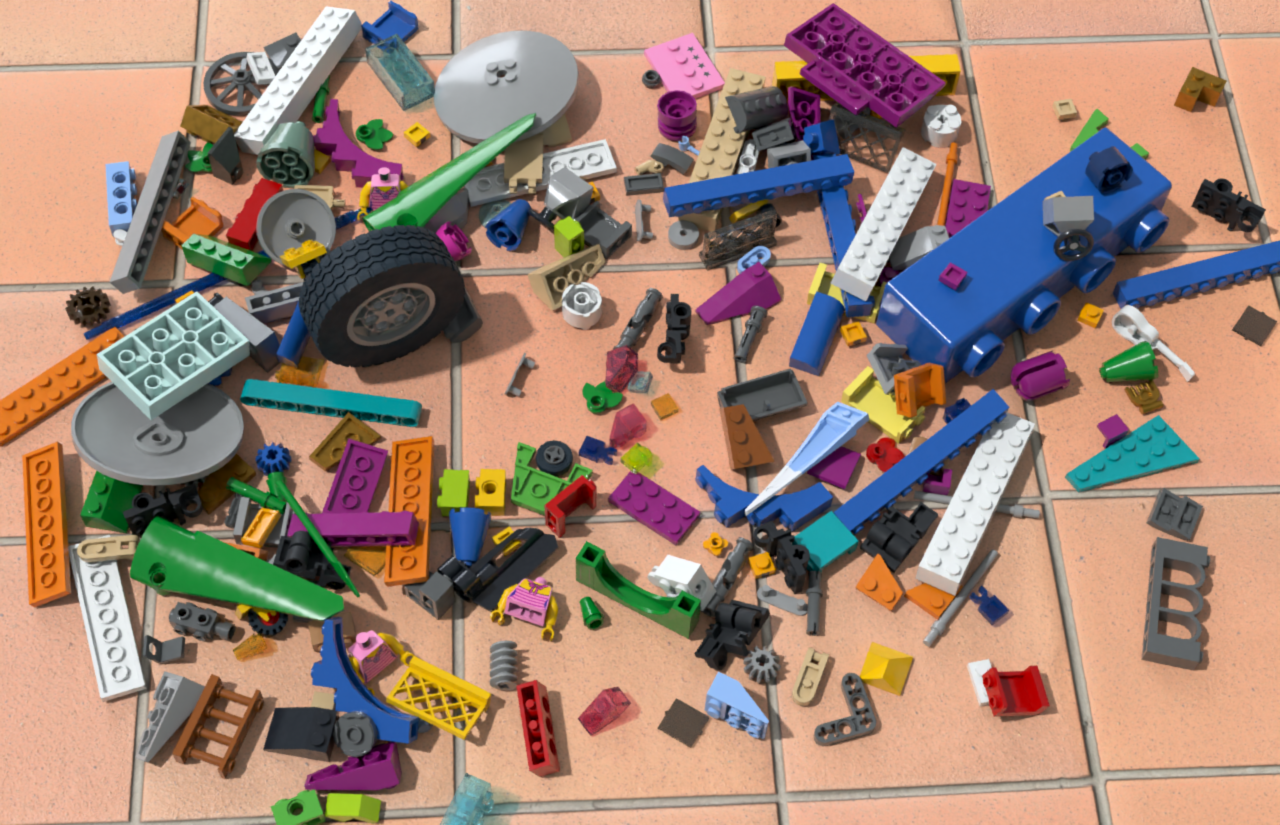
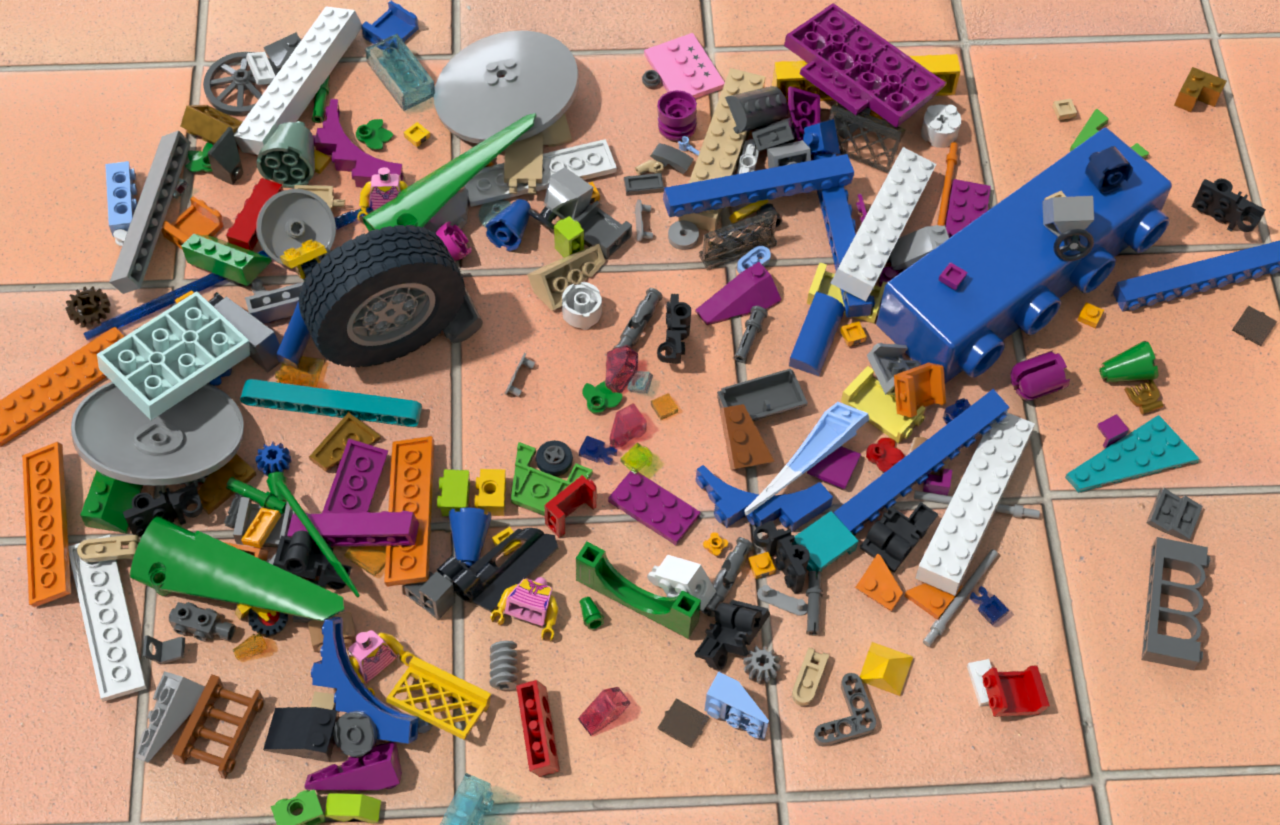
white piece [1112,305,1195,382] -> none

